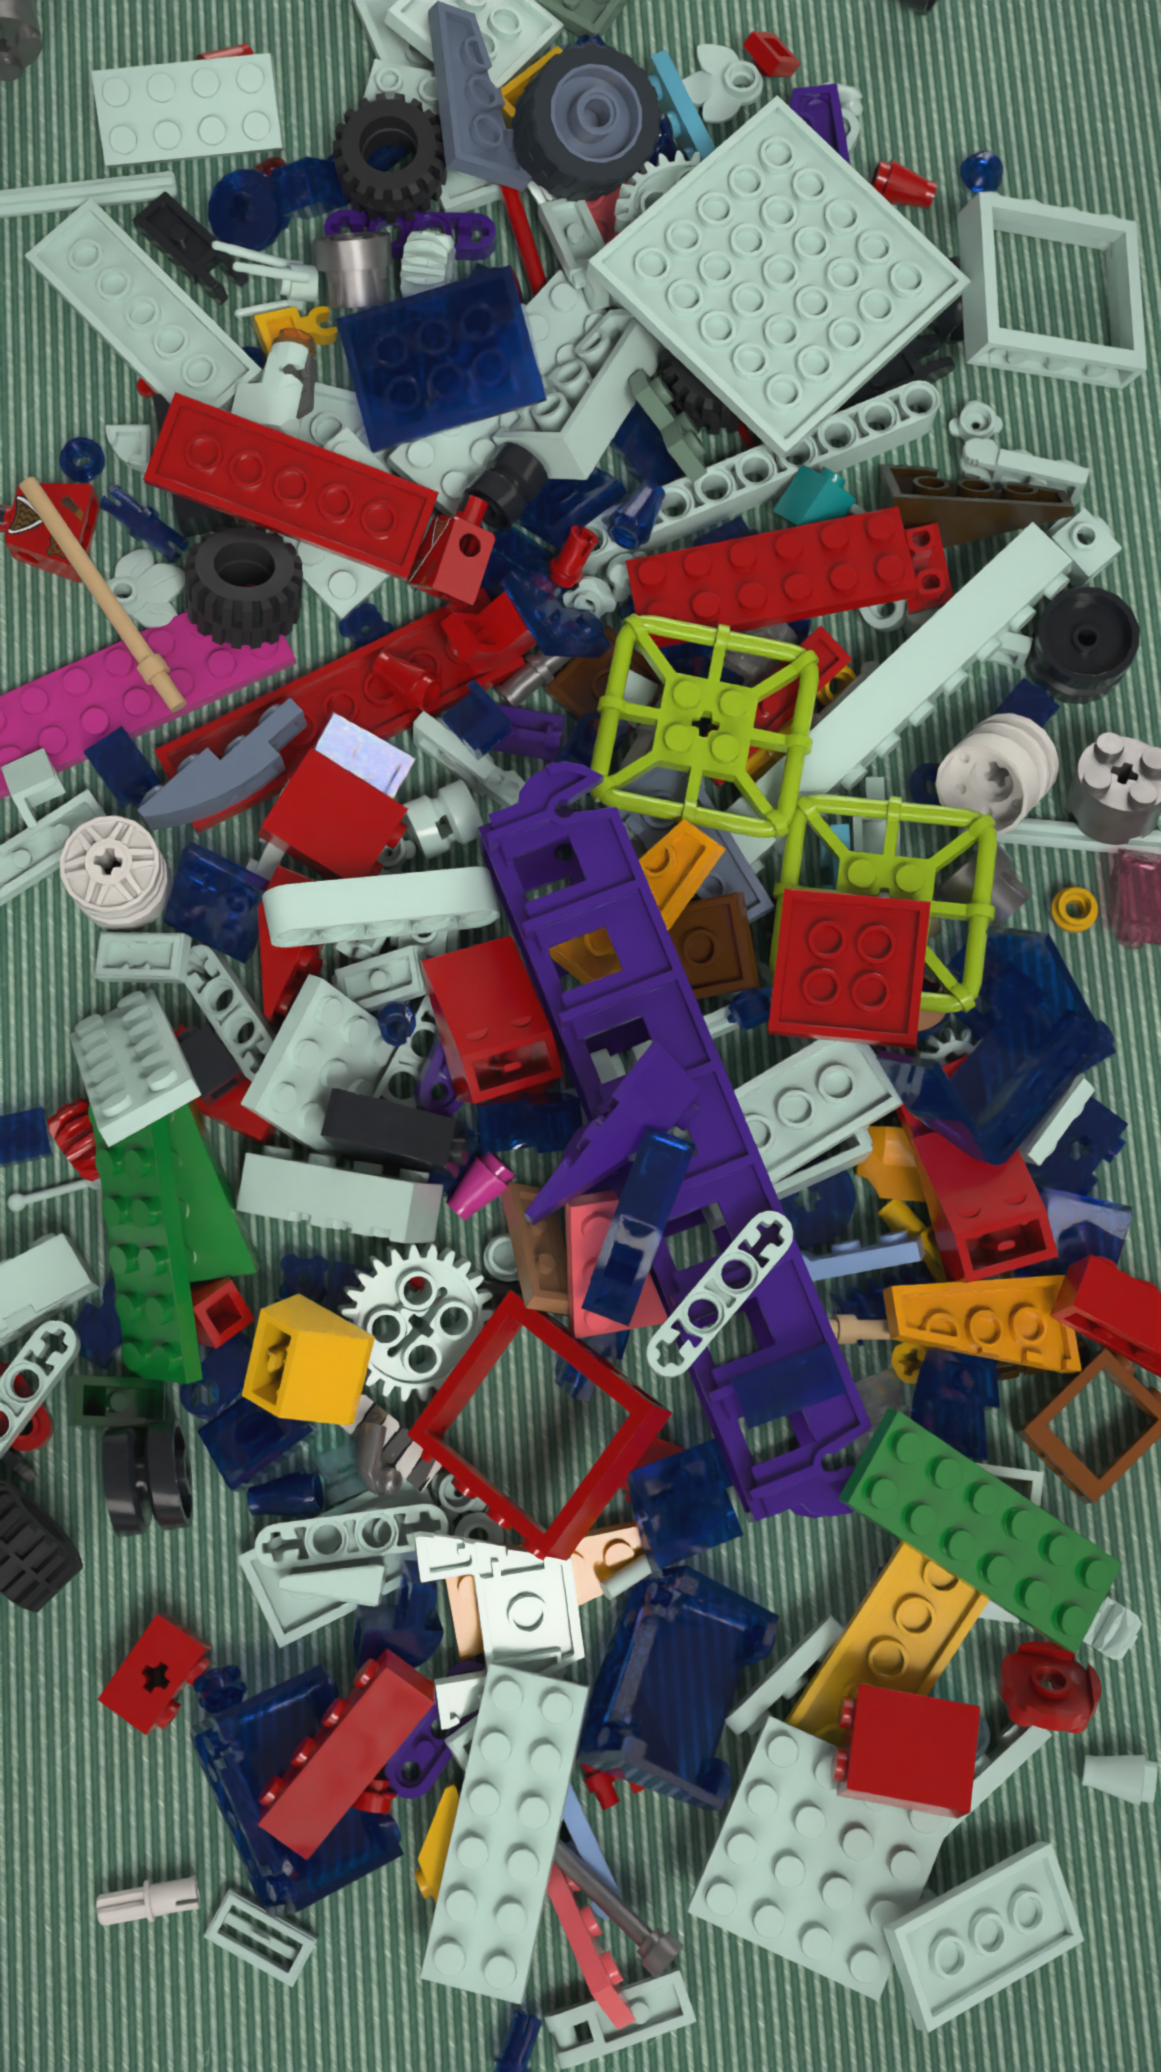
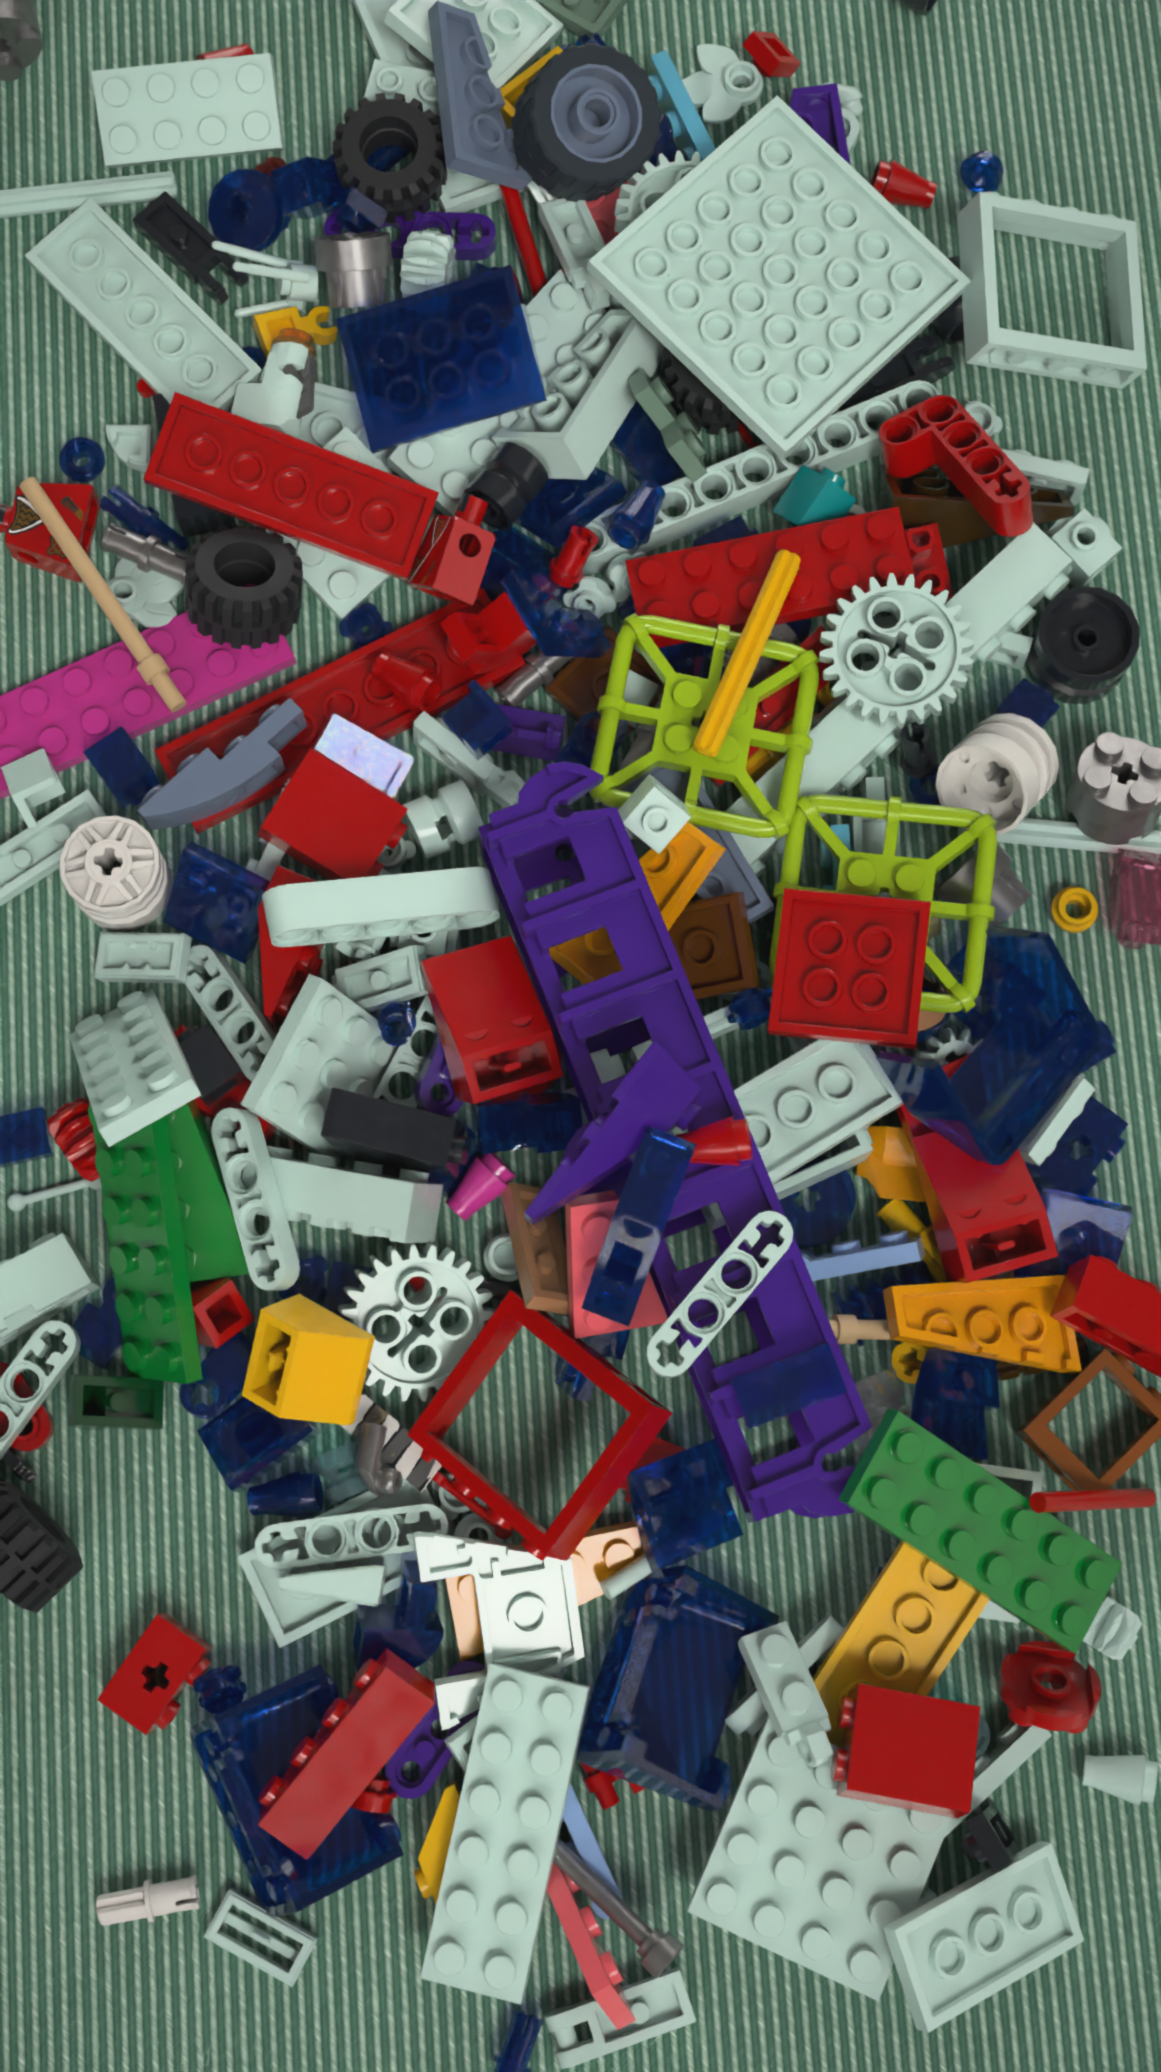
black wheel [102,1418,193,1538] -> none
none -> flat silver pin [101,523,189,585]
none -> light aqua beam [211,1107,300,1291]
none -> clear blue plate [325,187,388,234]
none -> red hinge [432,1471,514,1539]
none -> light aqua brick [618,774,691,854]
none -> red cone [676,1116,753,1166]
none -> yellow axle [693,549,801,757]
none -> light aqua hinge [738,1621,834,1770]
none -> light aqua gear [819,573,975,729]
none -> red beam [878,395,1034,537]
none -> black pin [900,722,938,779]
none -> black plate [959,1802,1021,1871]
none -> red bar [1029,1488,1156,1513]

